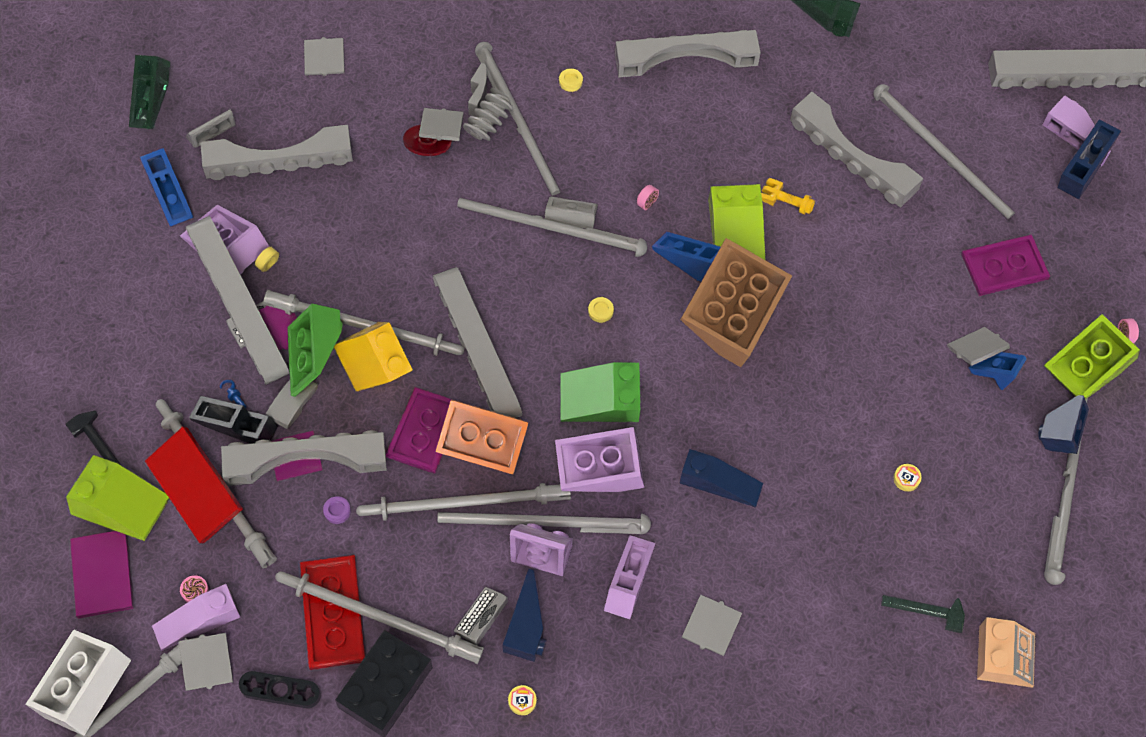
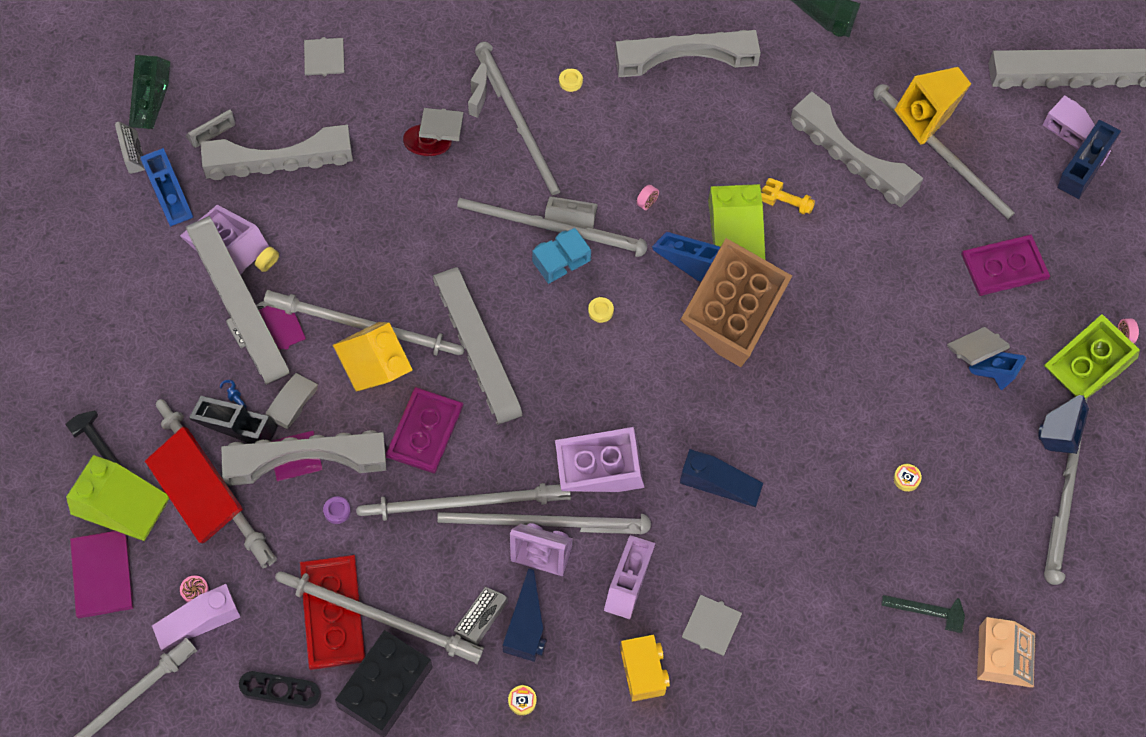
white brick [26,630,131,736] -> none
light grey piece [178,633,233,691] -> none
bright green slope [288,304,343,397] -> none
orange brick [436,399,528,474] -> none
light grey piece [463,87,514,141] -> none
bright green slope [561,362,640,422] -> none
none -> slope [115,122,145,174]
none -> dark azure piece [532,228,591,284]
none -> yellow brick [620,635,670,702]
none -> yellow slope [894,67,971,145]

